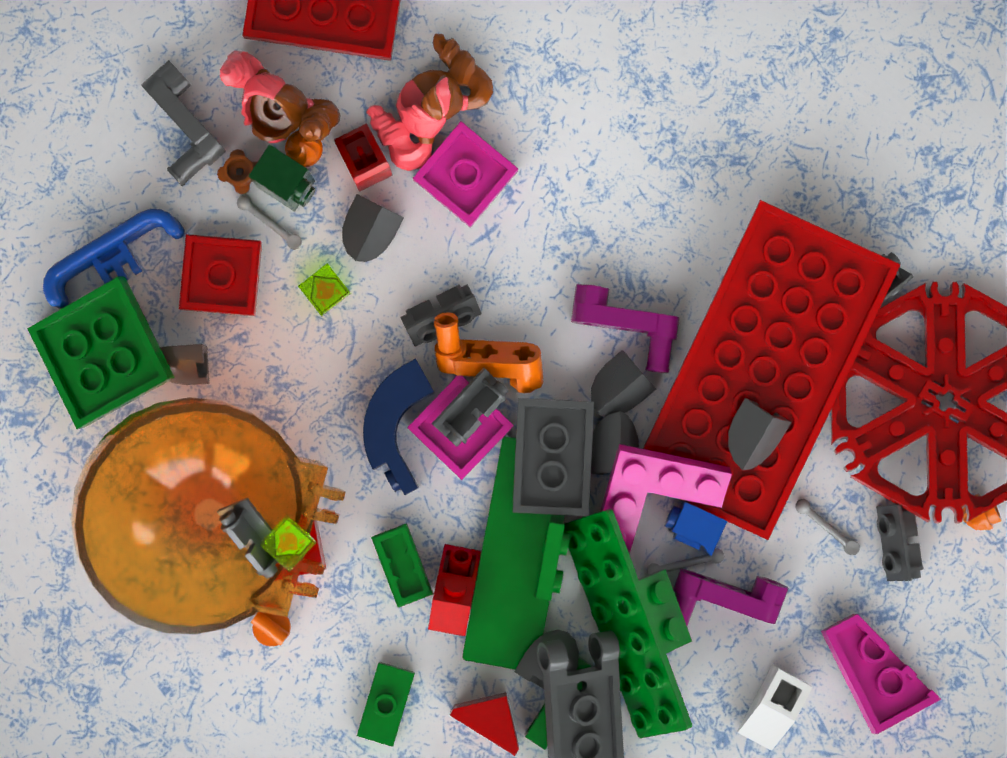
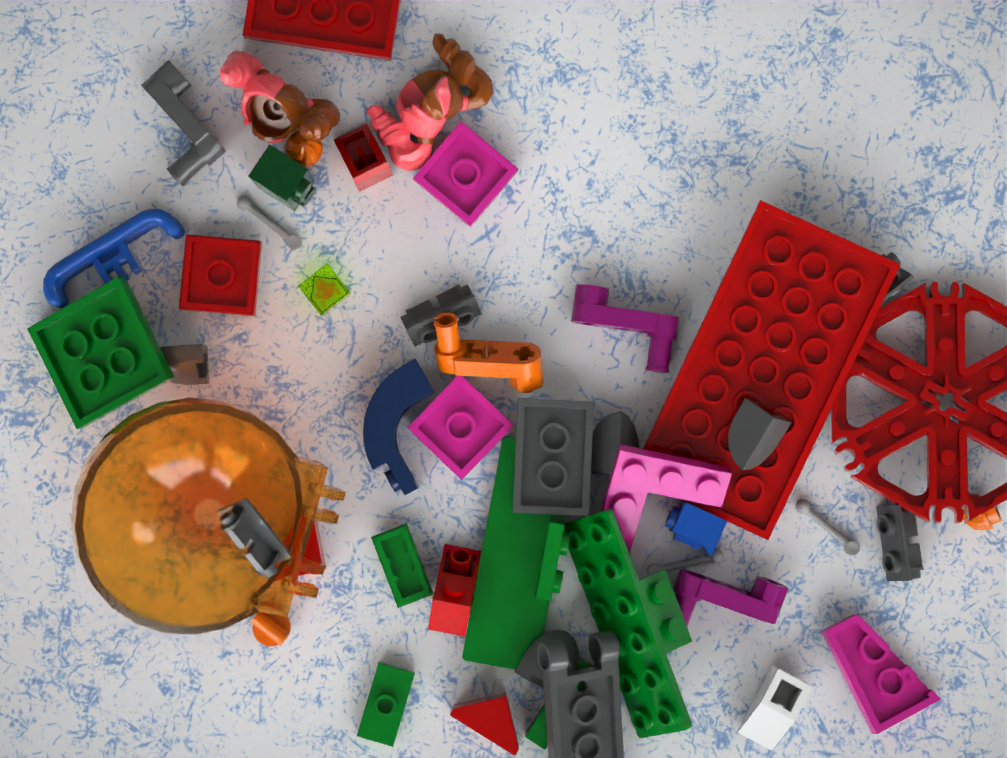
dark orange plate [217,149,257,194] -> none
clear neon green tile [260,514,316,572] -> none
dark grey brick [342,194,404,262] -> none
dark grey hinge [431,368,509,447] -> none
dark grey brick [591,350,656,417] -> none

